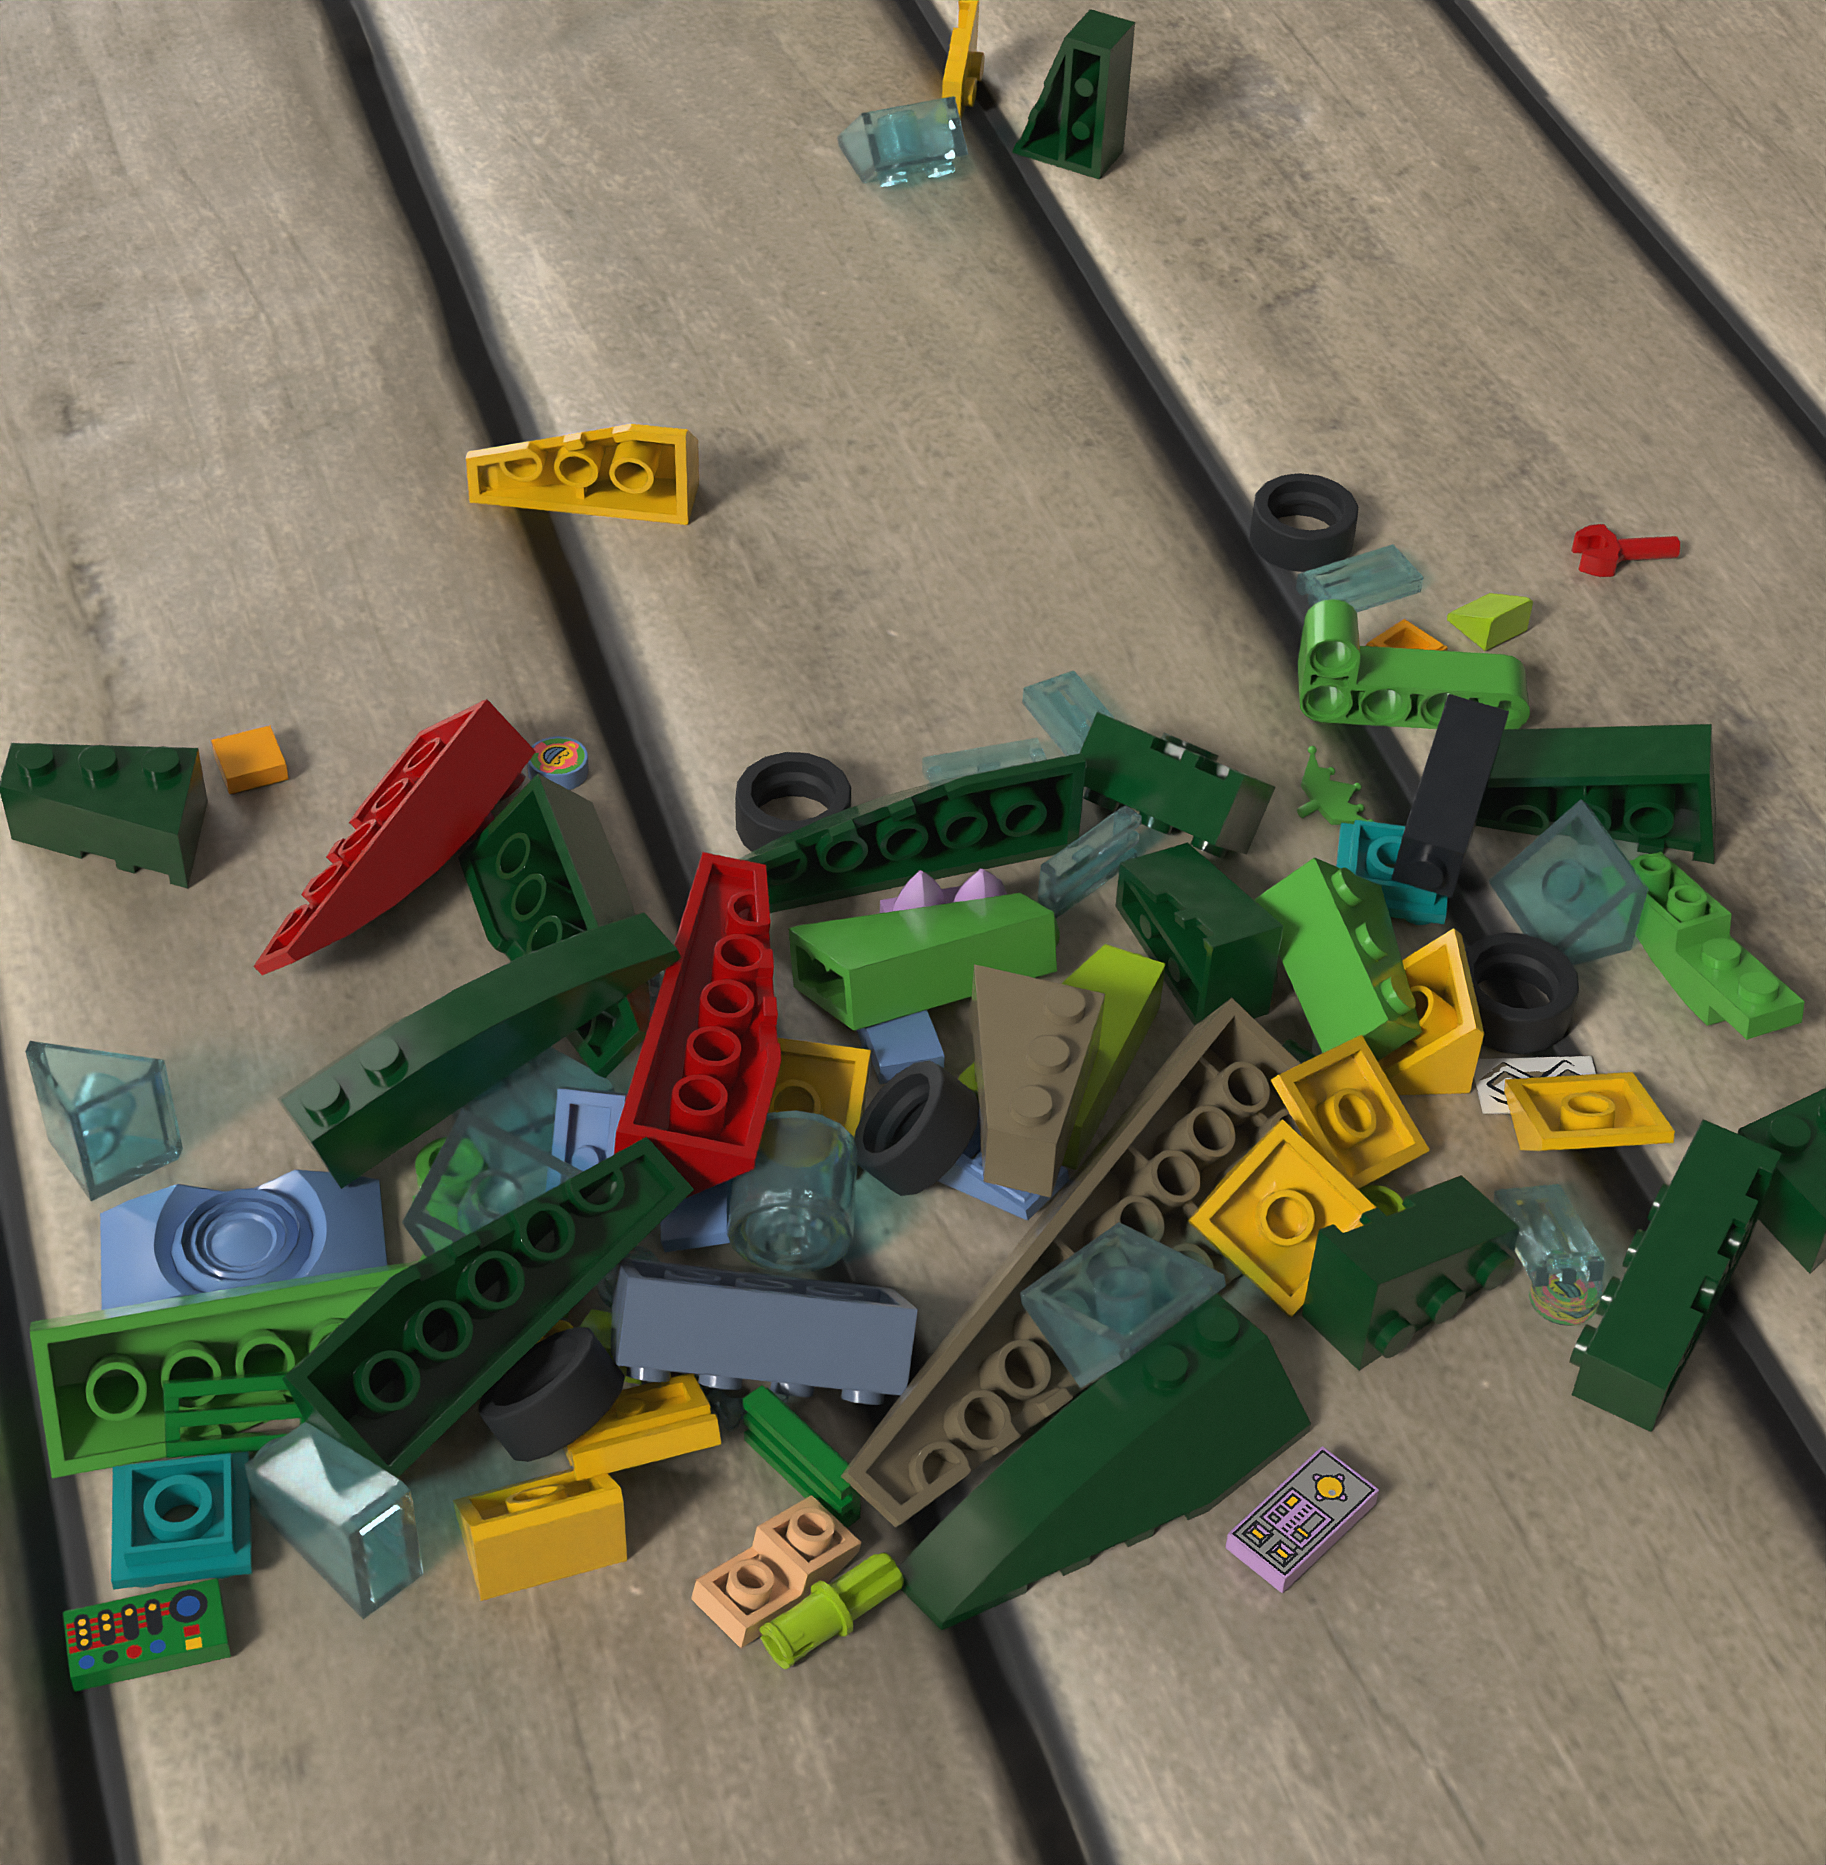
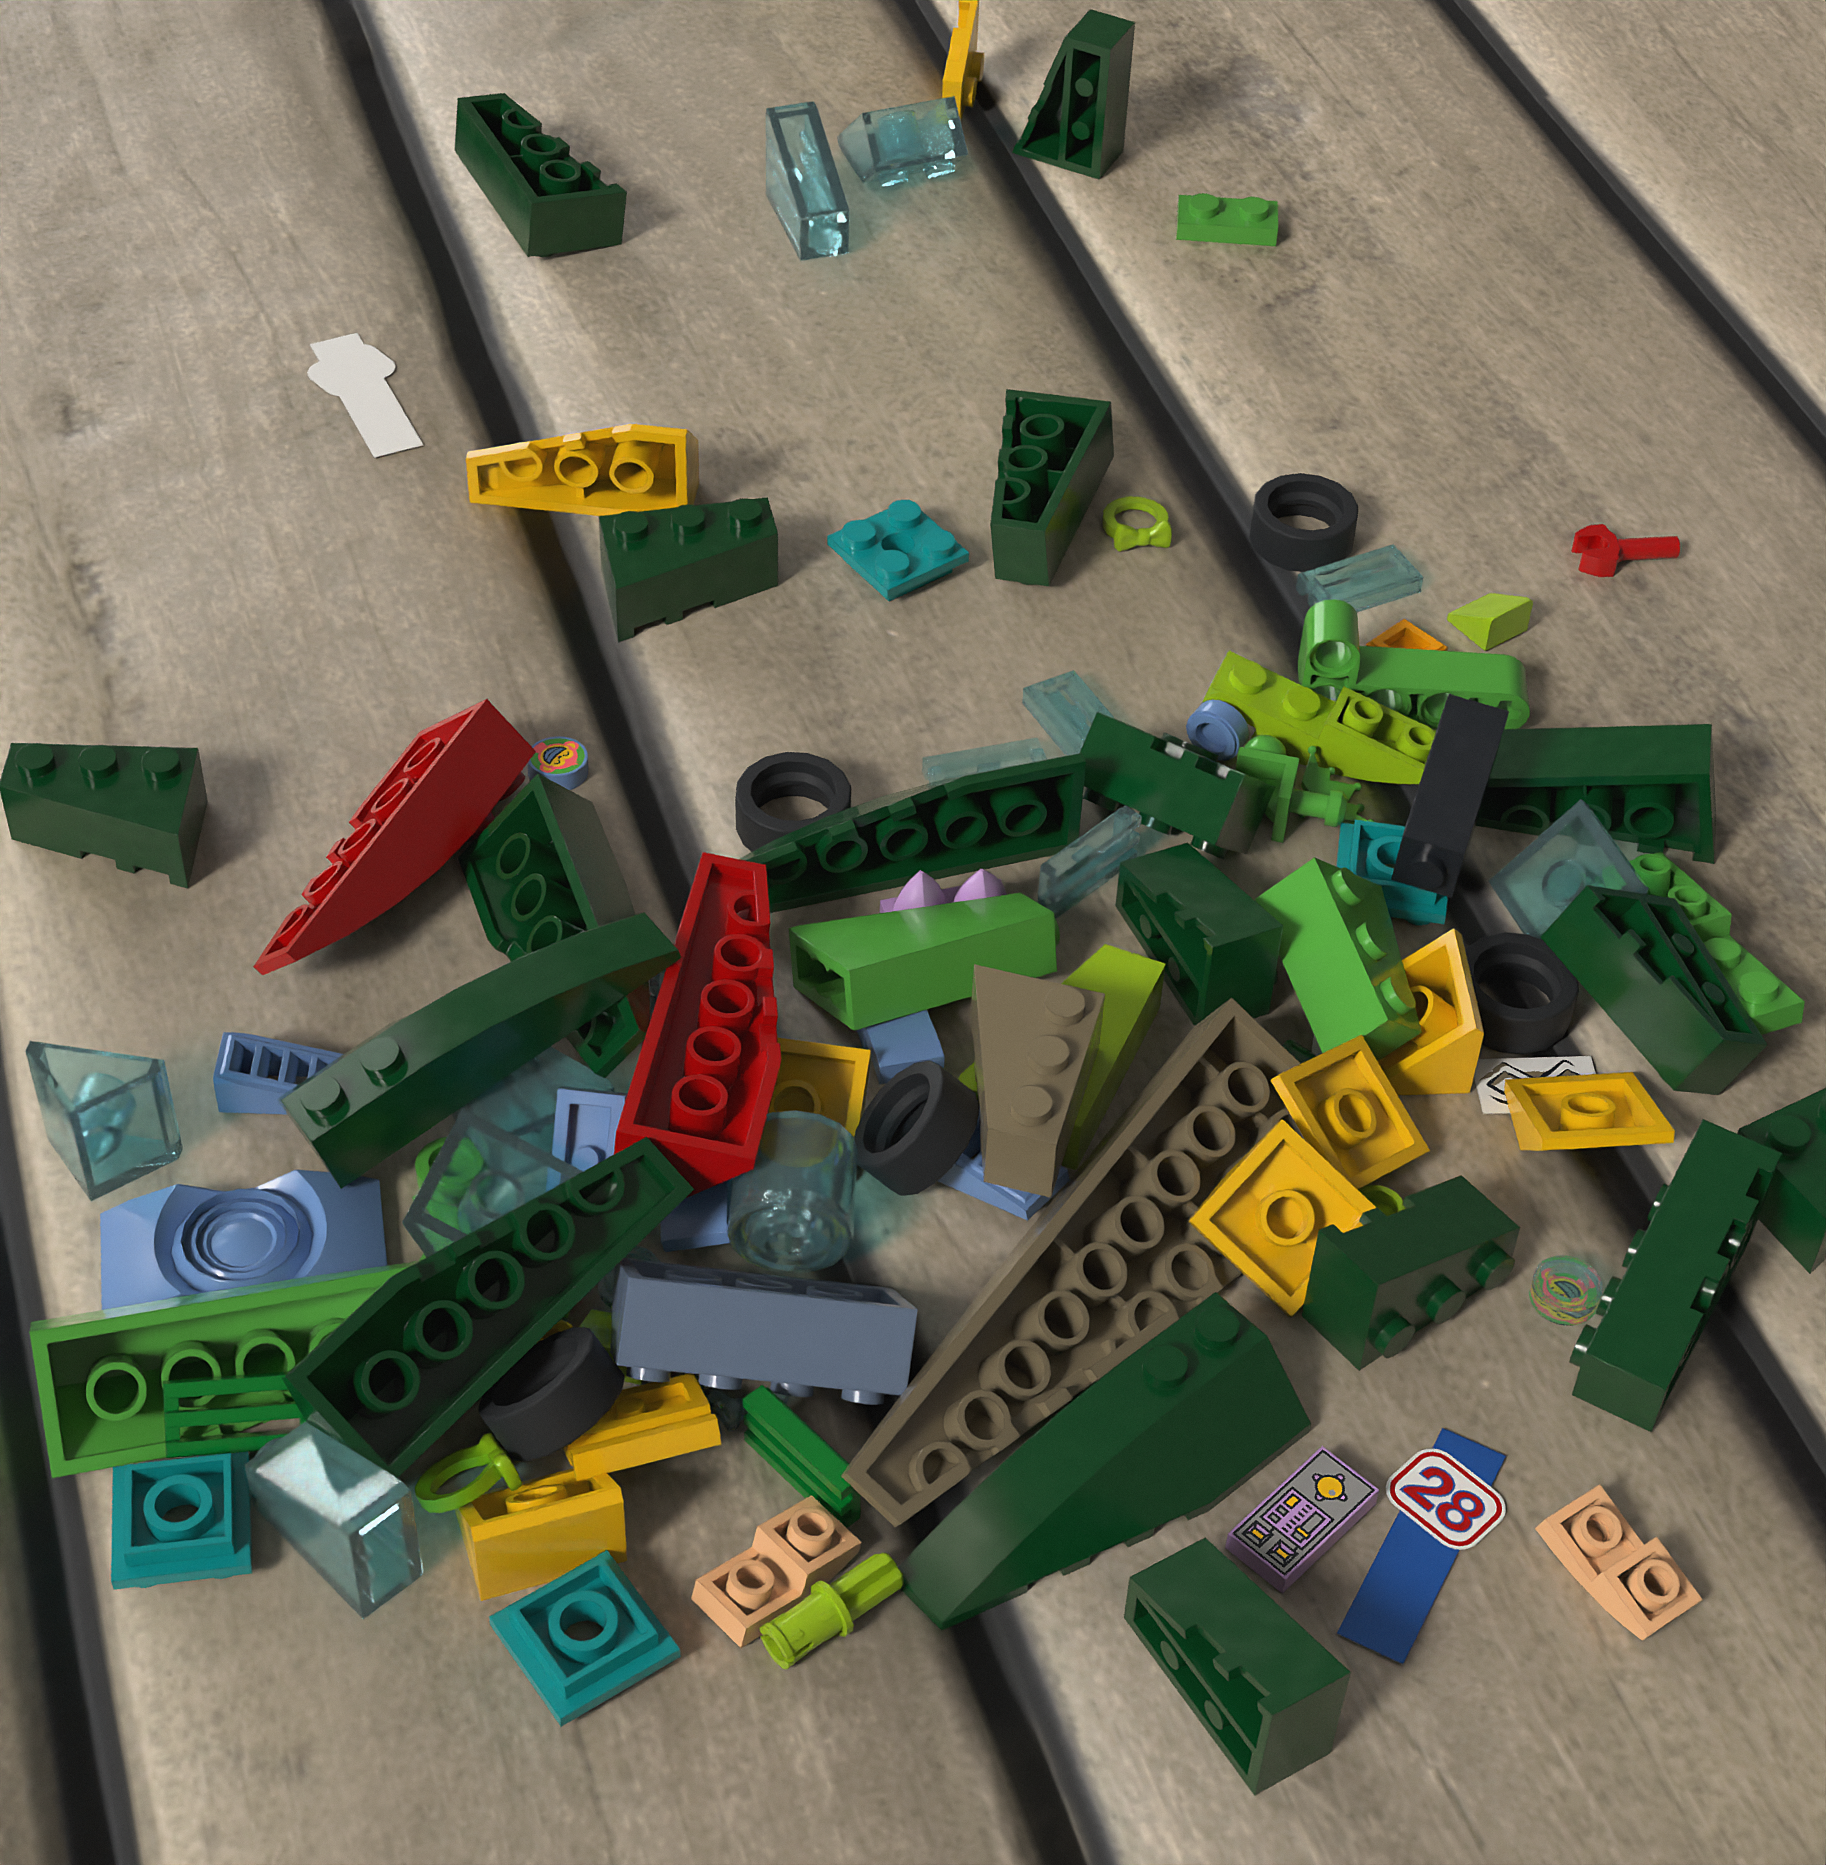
green tile [63,1578,231,1692] -> none
light orange tile [211,725,288,794] -> none
clear light blue slope [1020,1222,1225,1388] -> none
clear light blue tile [1494,1184,1605,1287] -> none
none -> medium blue slope [213,1032,343,1115]
none -> white sticker [307,333,423,458]
none -> lime piece [415,1433,523,1513]
none -> dark green wedge [454,93,627,257]
none -> teal piece [489,1550,680,1727]
none -> dark green wedge [598,497,778,643]
none -> clear light blue slope [766,101,849,261]
none -> teal piece [827,499,970,602]
none -> dark green wedge [990,389,1114,586]
none -> lime piece [1102,496,1172,552]
none -> dark green wedge [1124,1538,1351,1796]
none -> bright green plate [1176,193,1278,246]
none -> medium blue tile [1186,700,1249,761]
none -> lime slope [1203,650,1436,784]
none -> bright green piece [1235,735,1348,843]
none -> blue sticker [1336,1428,1506,1665]
none -> light nougat slope [1535,1484,1703,1641]
none -> dark green wedge [1541,885,1767,1095]

